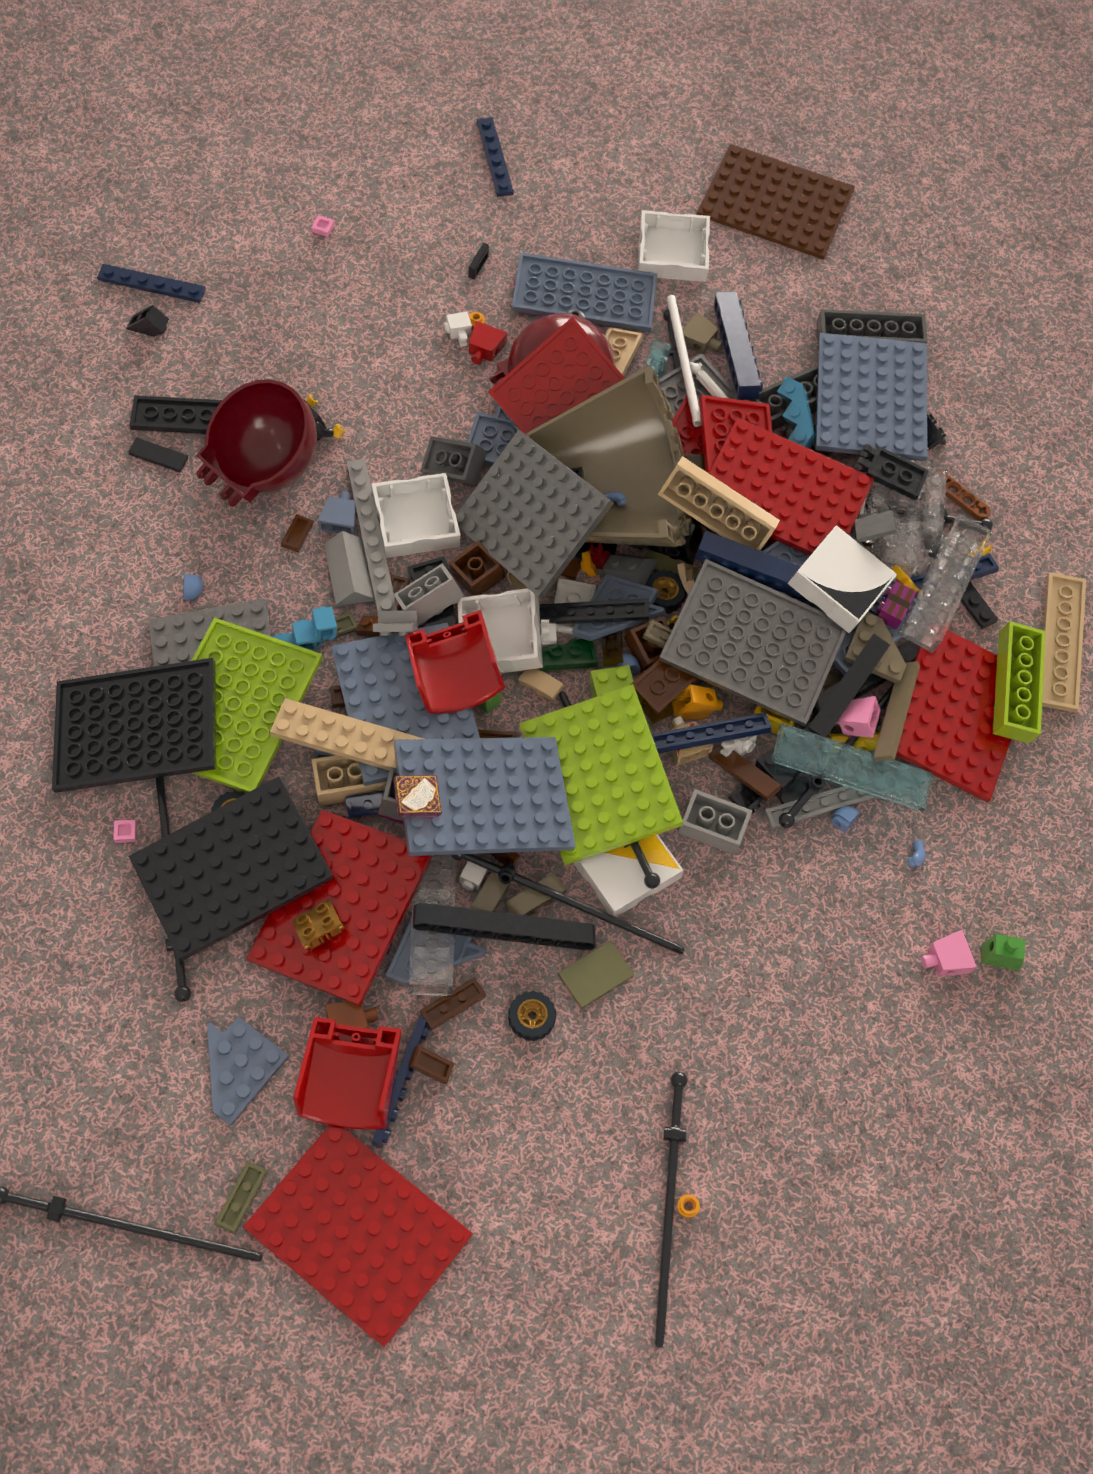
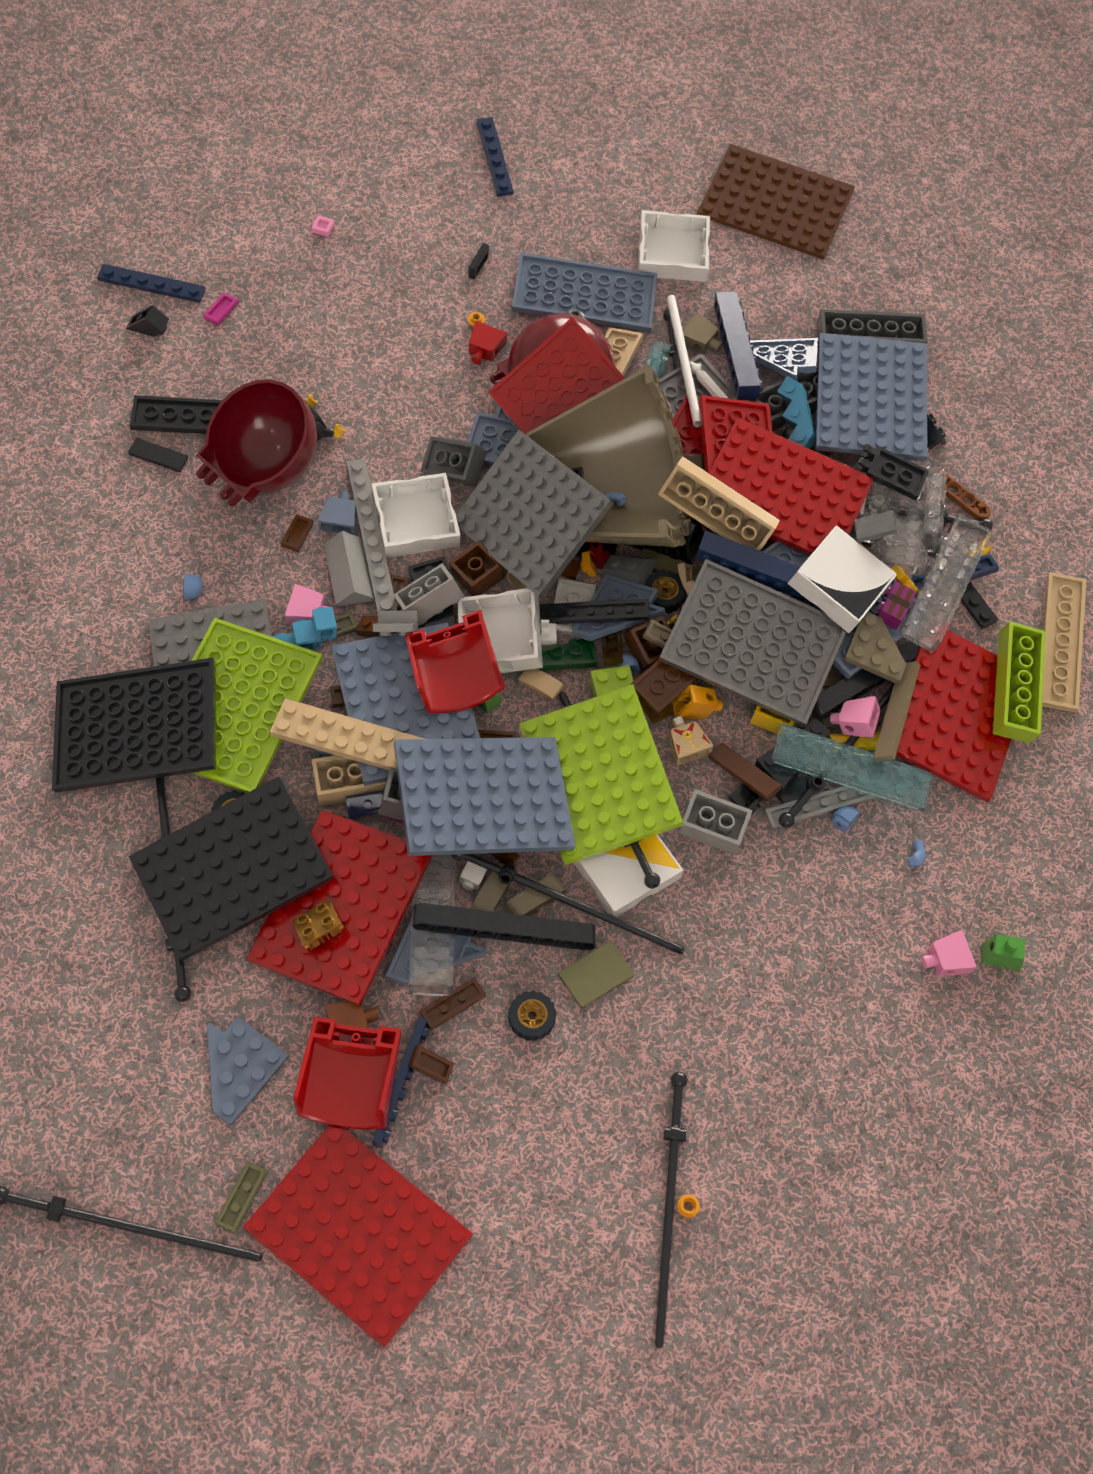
bright pink plate [113,820,137,843] -> none
tile [394,775,442,817] -> none
white brick [444,312,472,347] -> none
dark blue plate [651,712,772,754] -> none
white brick [720,735,756,757] -> none
black tile [807,634,890,740] -> none
none -> dark pink tile [203,292,239,326]
none -> bright pink torso [285,584,334,625]
none -> sand blue wing [750,338,818,381]

